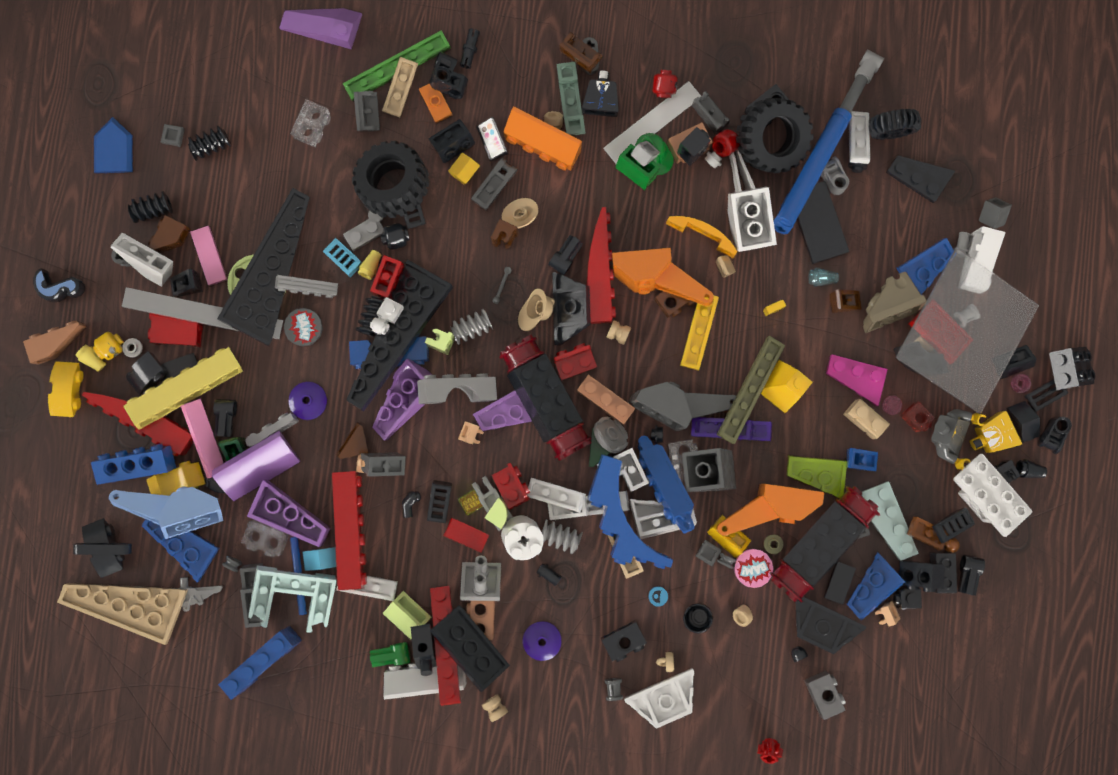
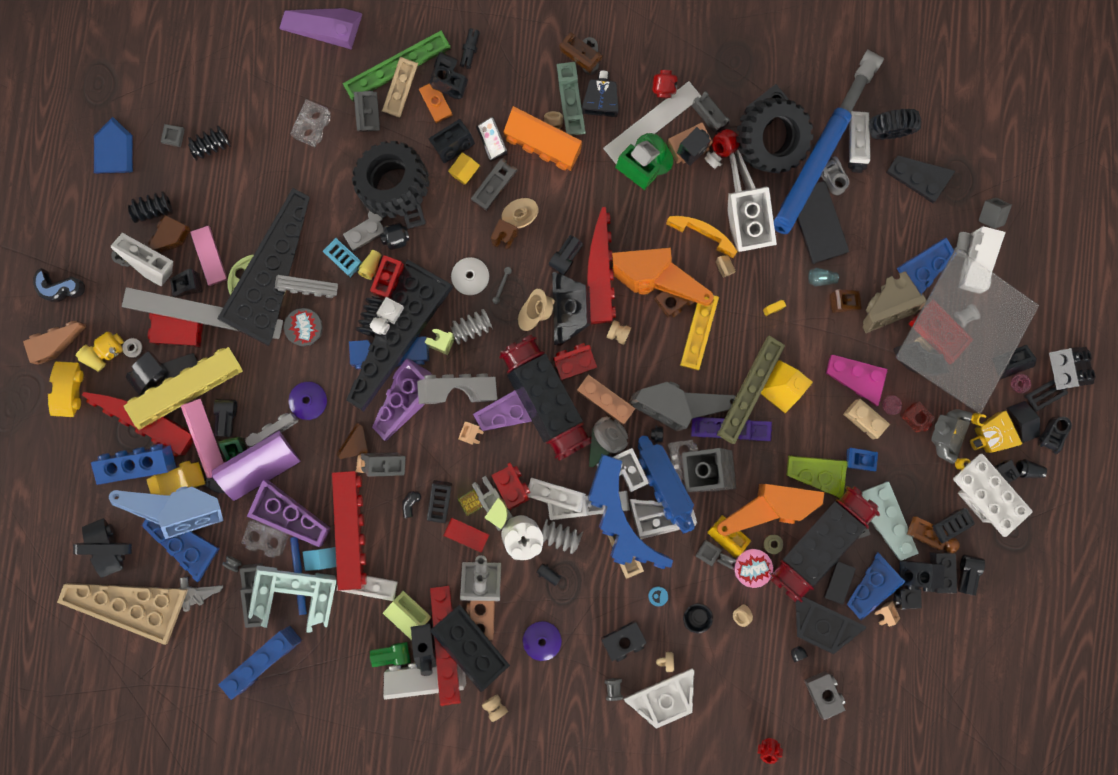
none -> white dish [451,258,489,295]

